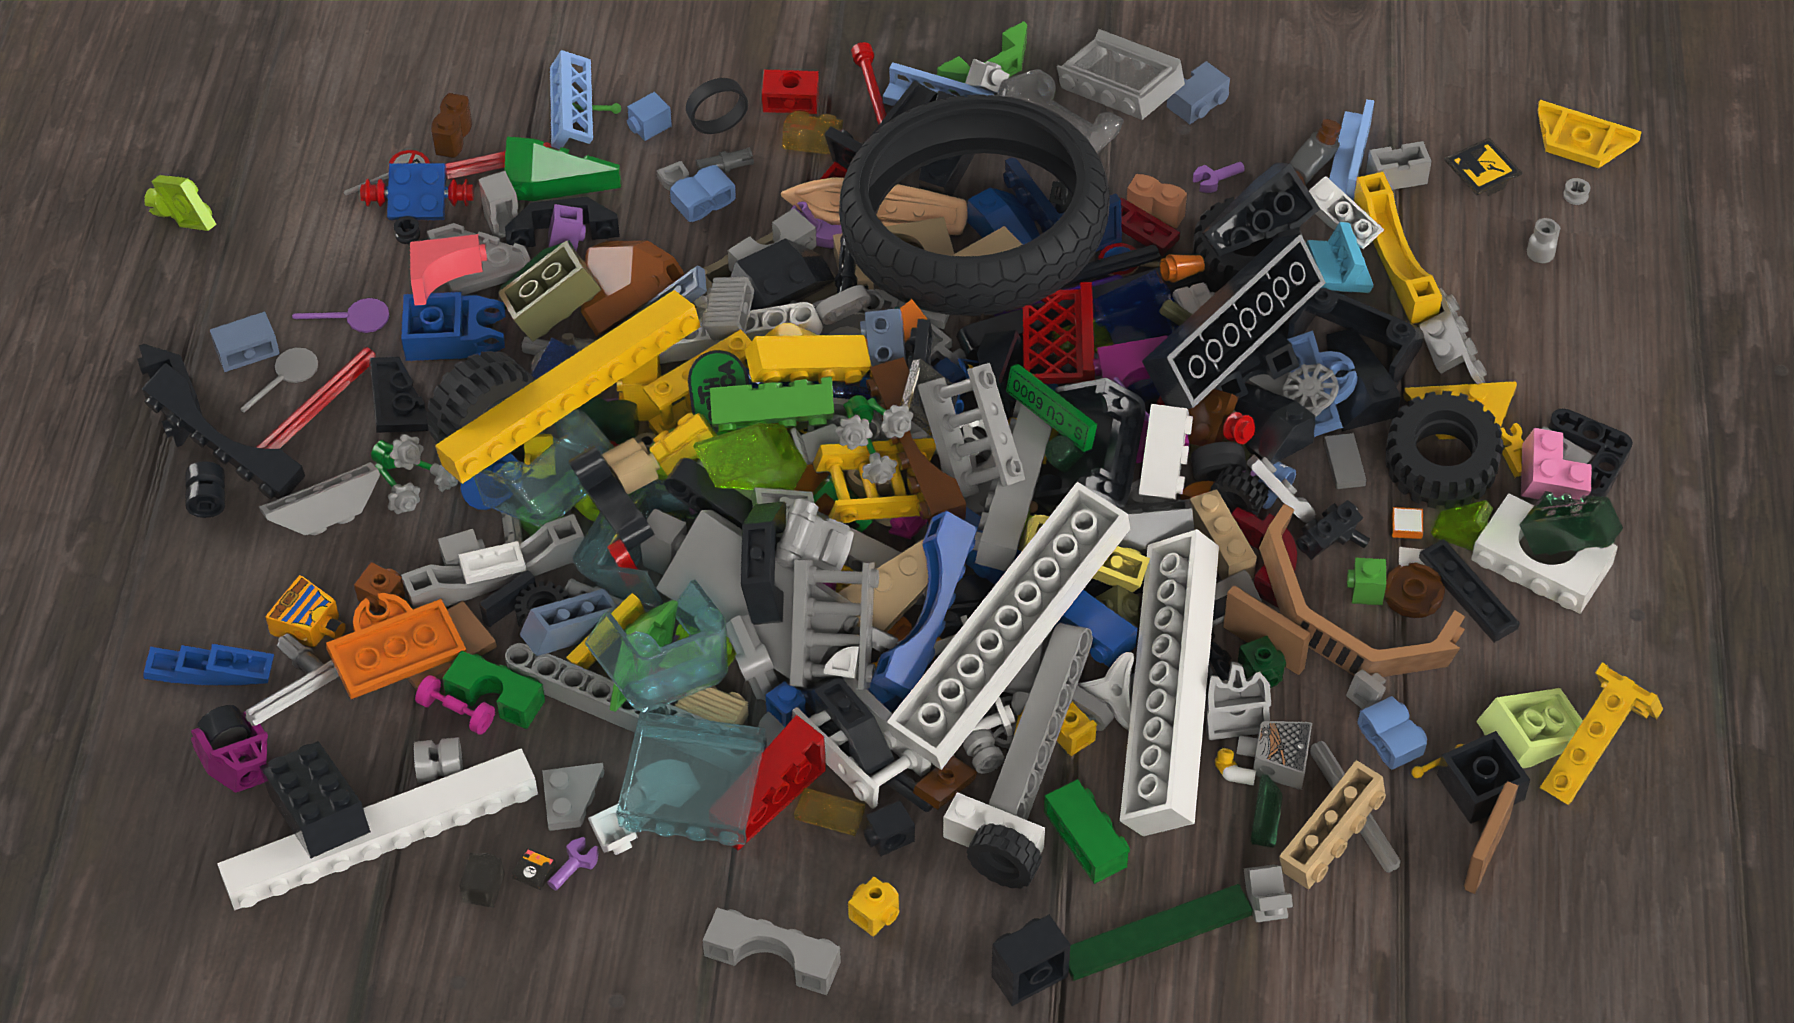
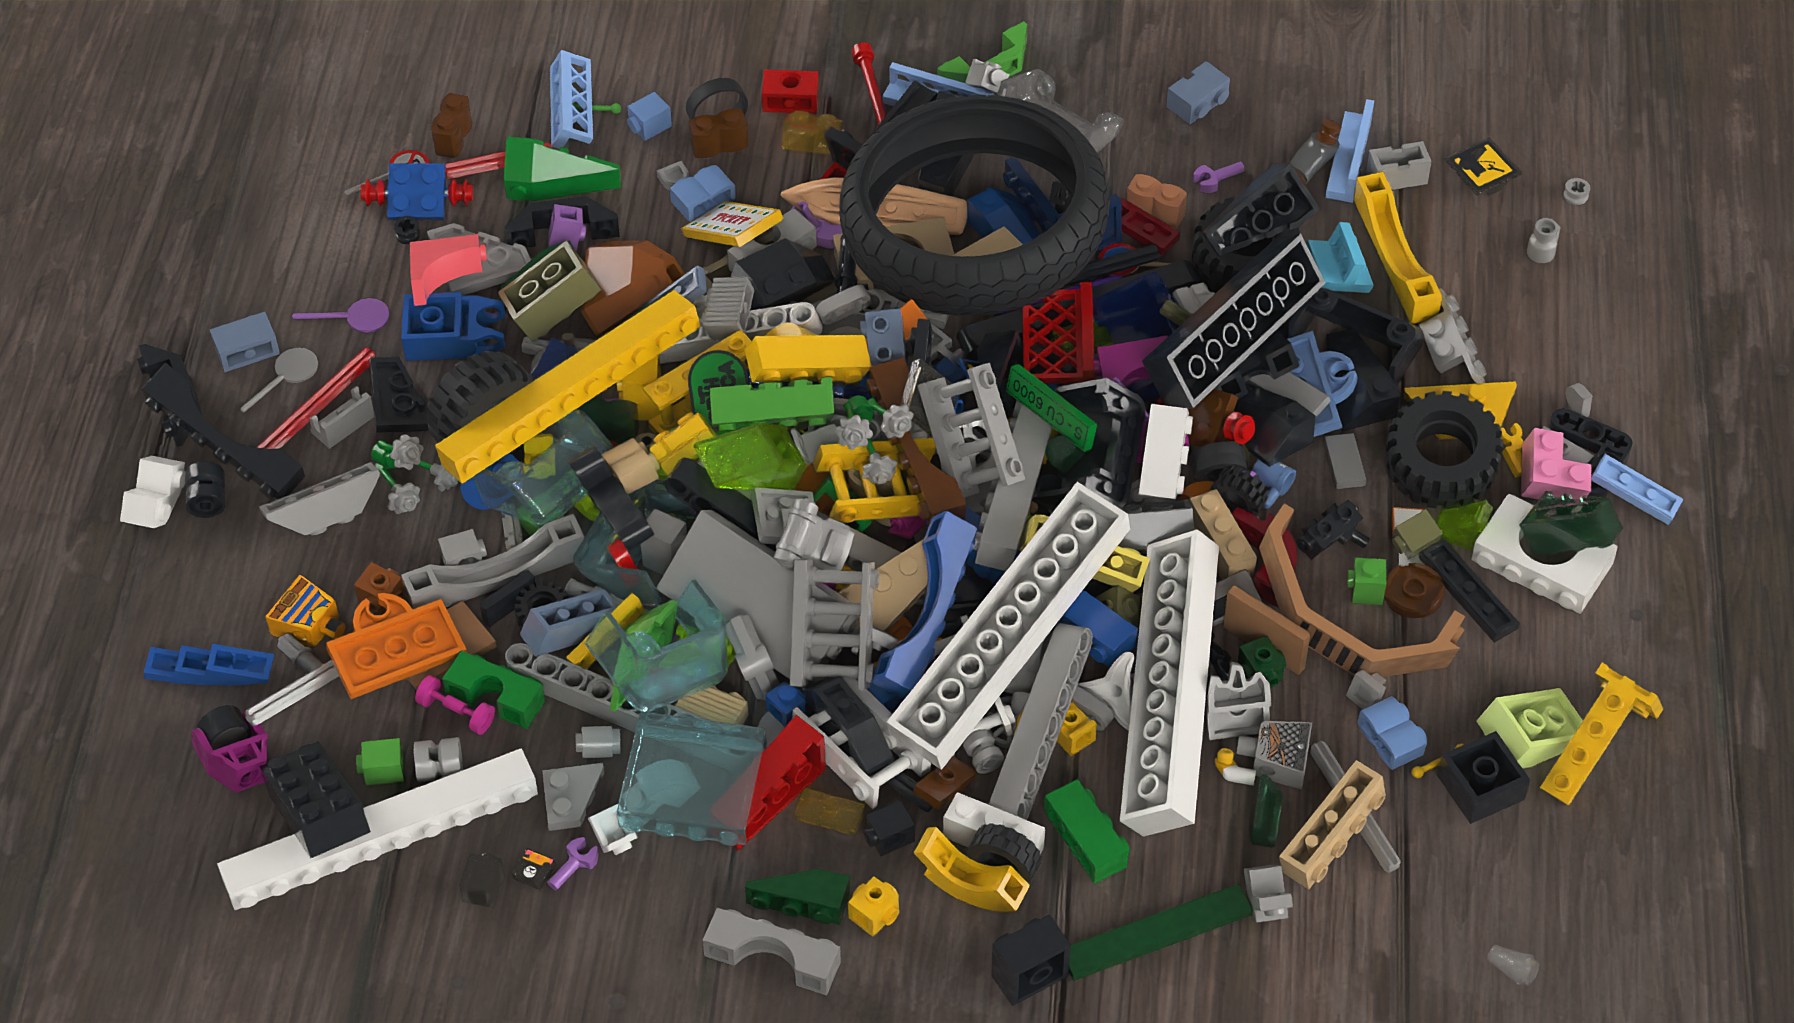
lime plate [145,175,216,231] -> none
white plate [458,541,526,585] -> none
light grey brick [478,171,518,238] -> none
dark grey pin [696,147,754,173] -> none
black slope [741,501,786,625] -> none
white tile [824,646,859,678] -> none
light grey window [1057,29,1185,120] -> none
orange cone [1160,254,1205,283] -> none
hinge [1246,454,1316,523] -> none
light grey wheel [1283,364,1339,413] -> none
white slope [1309,176,1384,249] -> none
medium nougat tile [1464,782,1518,894] -> none
yellow wing [1537,100,1642,169] -> none
none -> white brick [120,456,185,528]
none -> light grey hinge [310,386,375,449]
none -> bright green brick [356,738,404,786]
none -> light grey brick [575,726,620,758]
none -> tile [681,201,784,247]
none -> reddish brown brick [689,109,748,158]
none -> dark green slope [745,869,850,925]
none -> yellow arch [914,827,1030,912]
none -> olive brick [1392,509,1443,560]
none -> clear cone [1487,945,1540,986]
none -> light grey tile [1565,383,1592,417]
none -> light blue tile [1591,454,1683,525]

